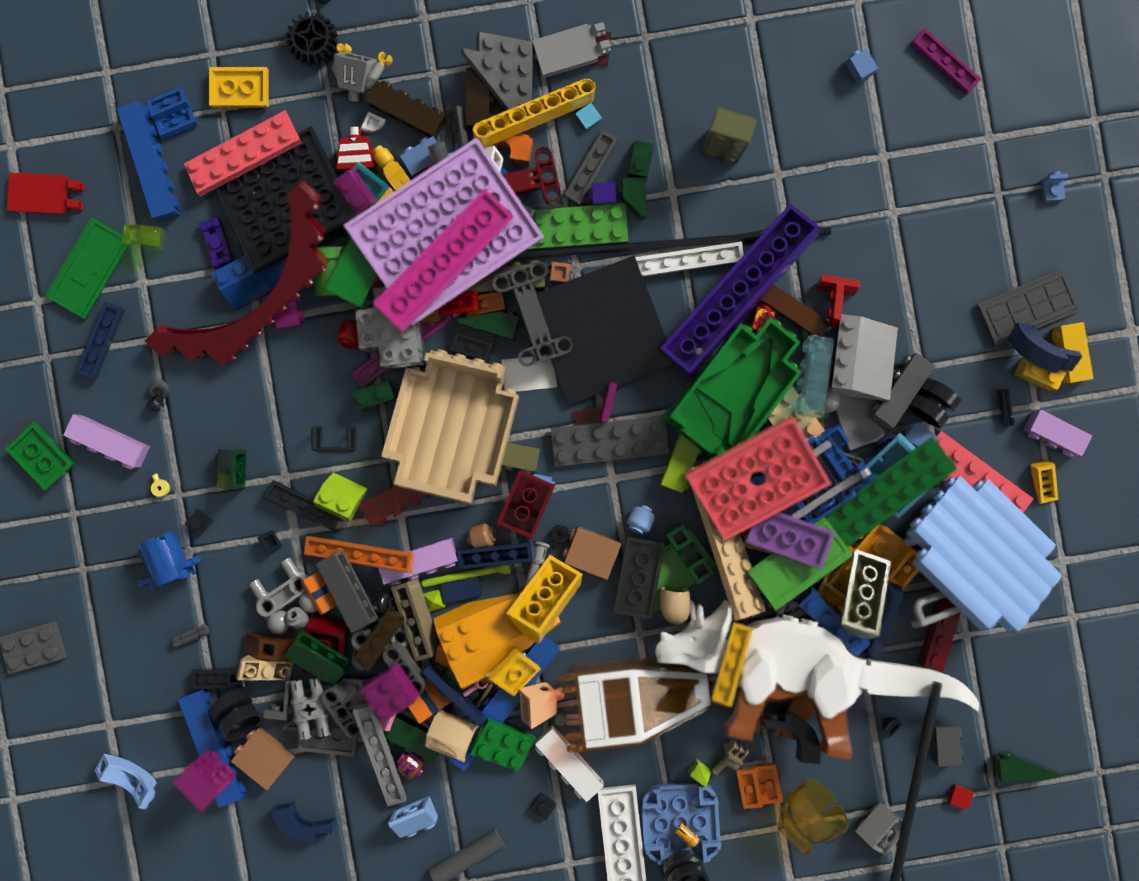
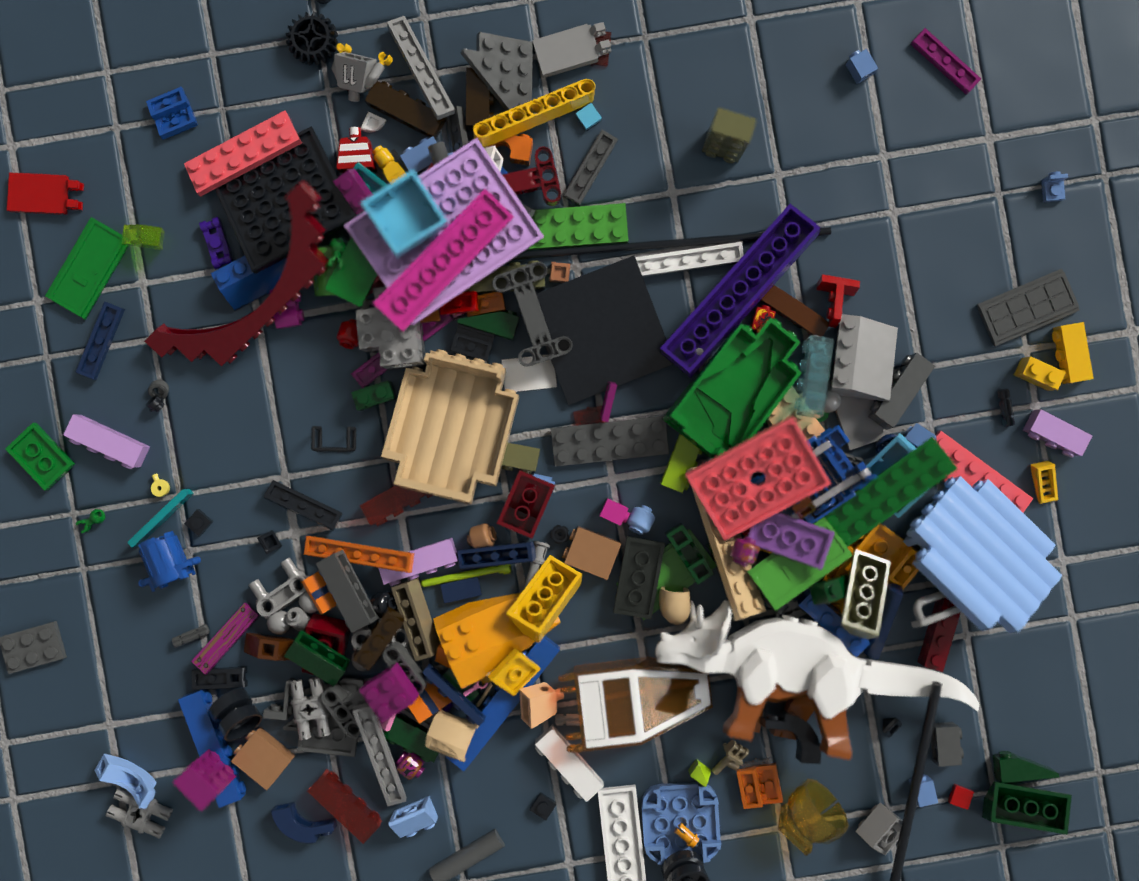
blue brick [117,101,181,222] -> none
yellow plate [209,67,269,108] -> none
dark green slope [215,449,247,490] -> none
tan slope [236,654,294,680] -> none
lime slope [313,472,368,523] -> none
lime slope [424,589,446,612] -> none
green plate [468,717,537,771] -> none
dark purple brick [588,182,616,206] -> none
dark green slope [618,178,646,220] -> none
dark green slope [628,140,654,181] -> none
yellow tile [711,623,754,707] -> none
black wheel [908,378,961,429] -> none
dark blue arch [1008,322,1082,373] -> none
none -> green arm [76,509,106,533]
none -> light grey pin [106,787,173,839]
none -> teal tile [128,489,194,548]
none -> magenta tile [191,603,260,674]
none -> clear red brick [307,769,382,844]
none -> green arm [328,238,346,270]
none -> medium azure container [361,170,448,259]
none -> light grey plate [387,16,455,120]
none -> dark pink brick [599,498,630,526]
none -> magenta head [730,536,760,567]
none -> reddish brown tile [792,496,817,520]
none -> dark green slope [809,572,850,605]
none -> medium blue brick [909,774,938,807]
none -> dark green slope [982,782,1072,835]

